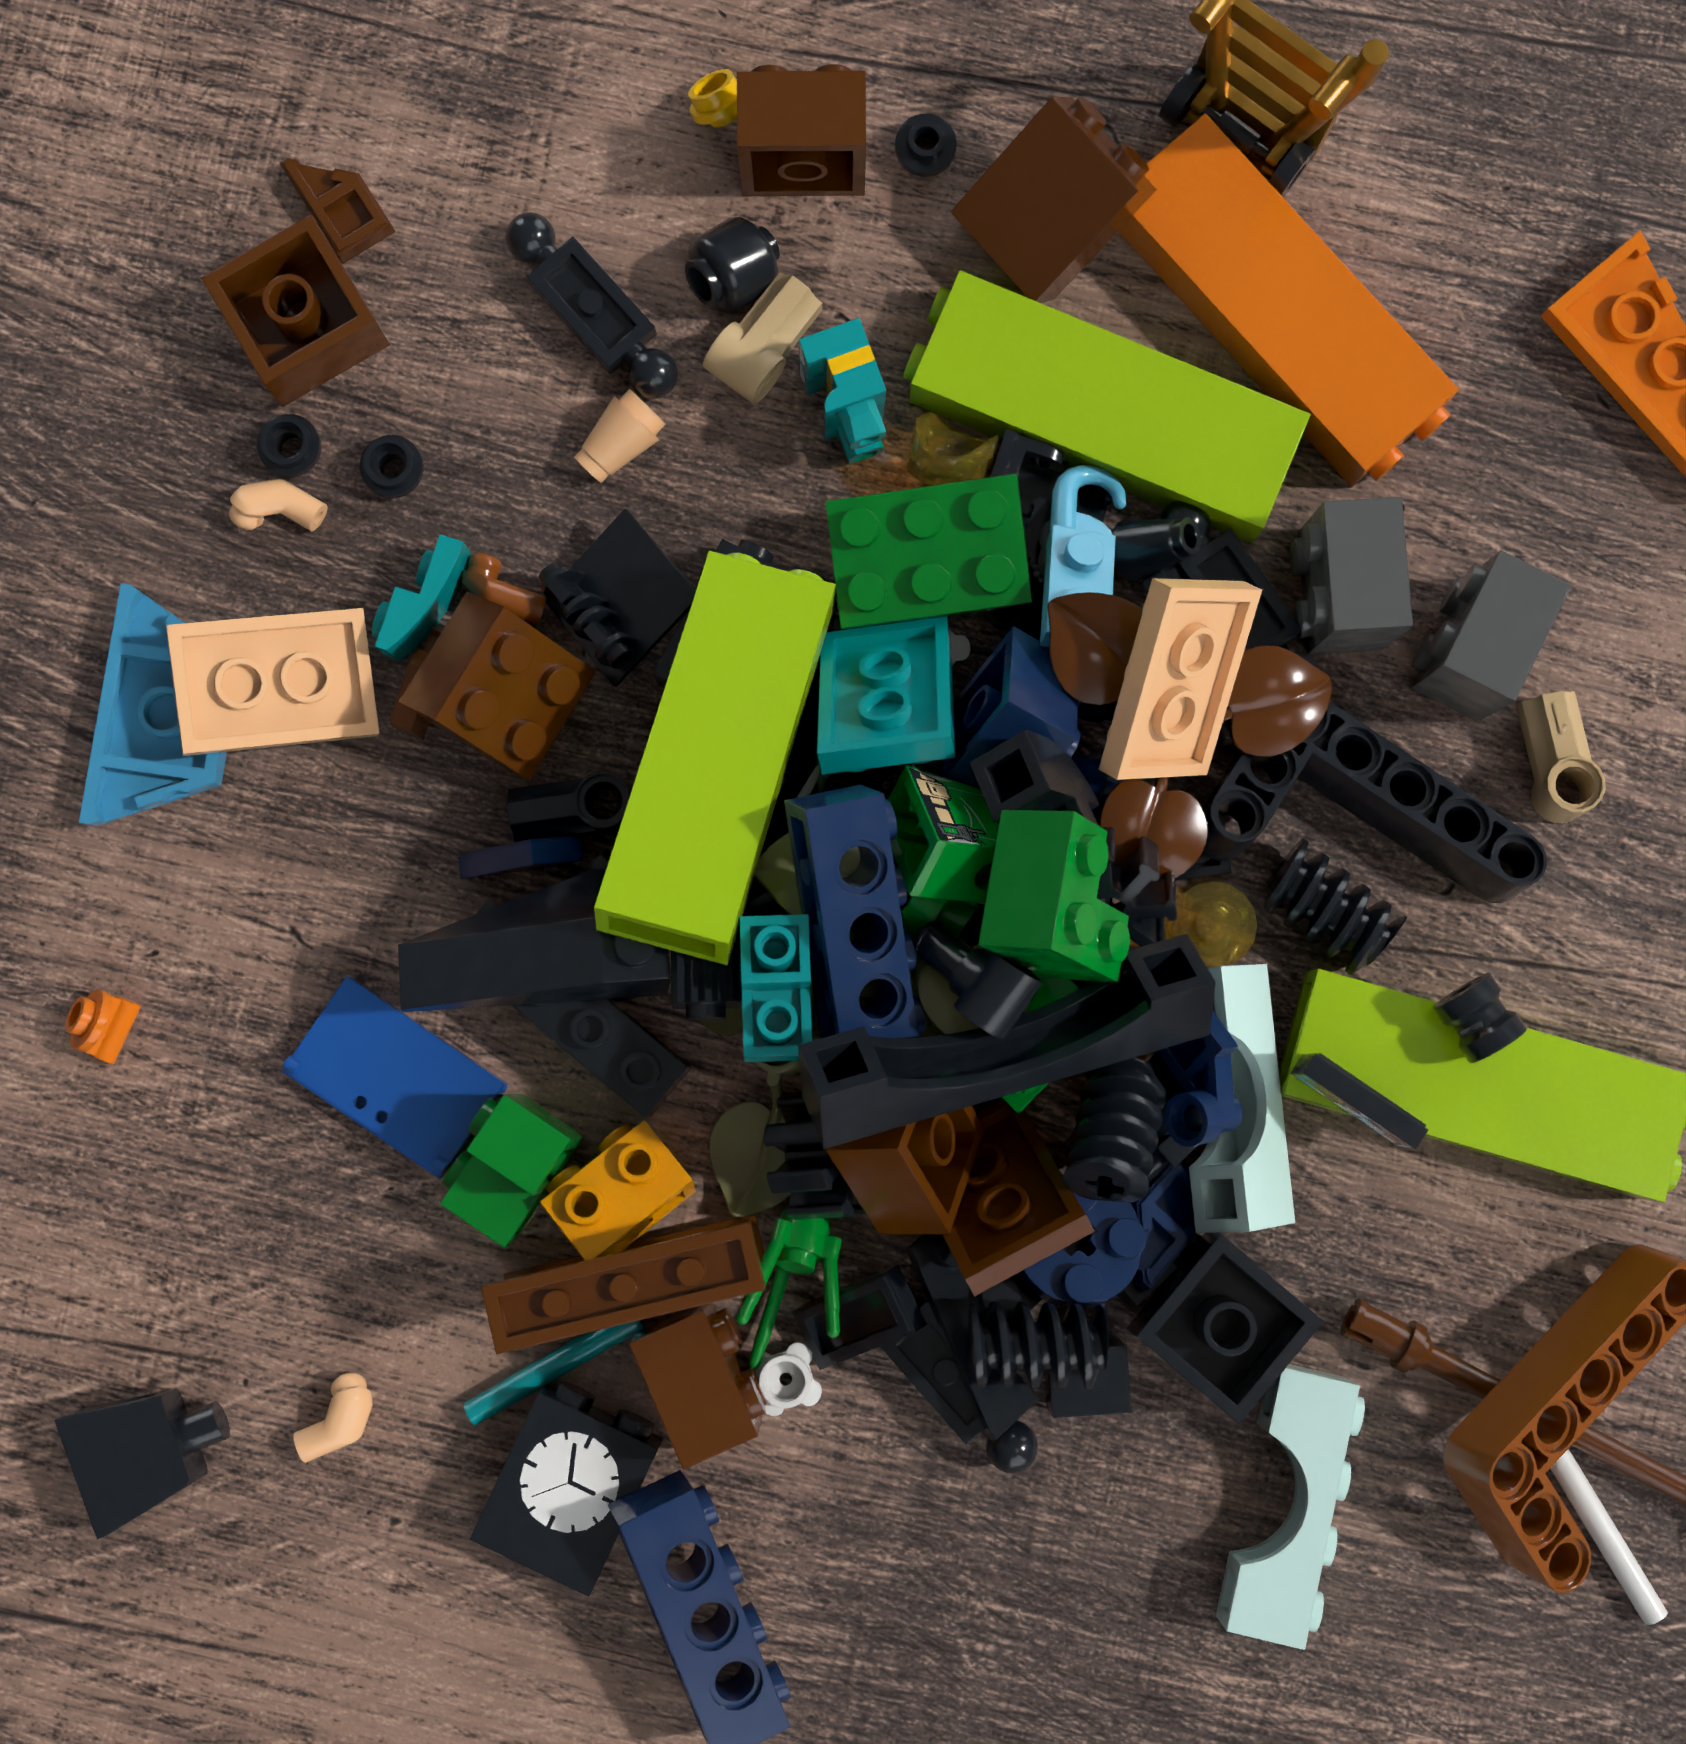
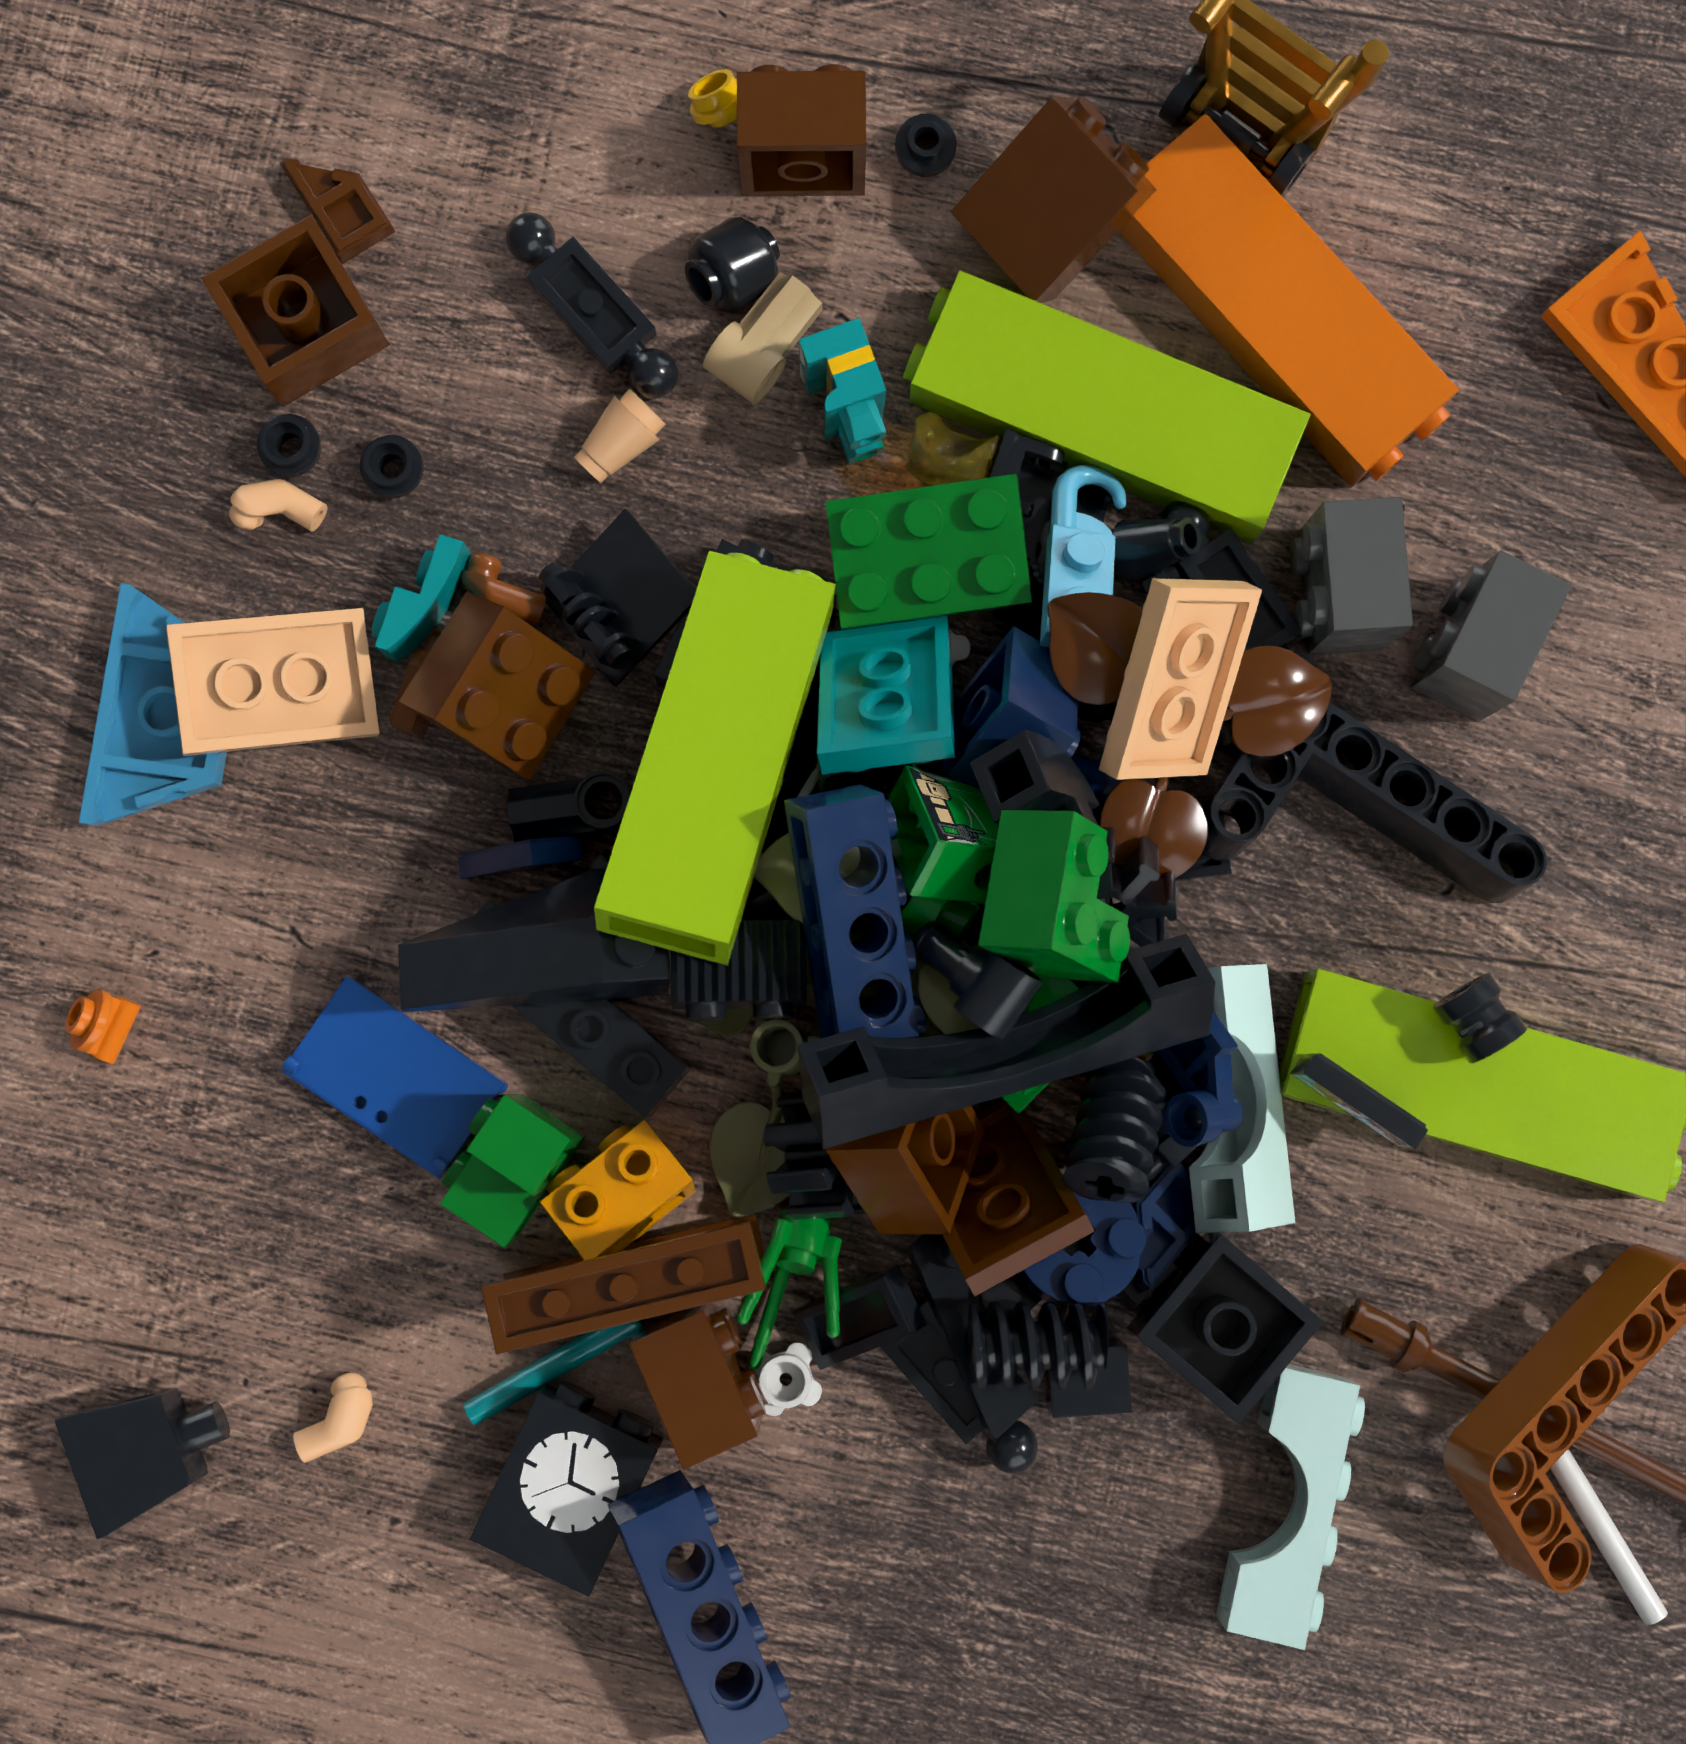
teal slope [740,914,812,1062] -> none
clear yellow piece [1165,881,1257,968] -> none
black piece [1263,838,1407,975] -> none
tan piece [1516,691,1606,823] -> none

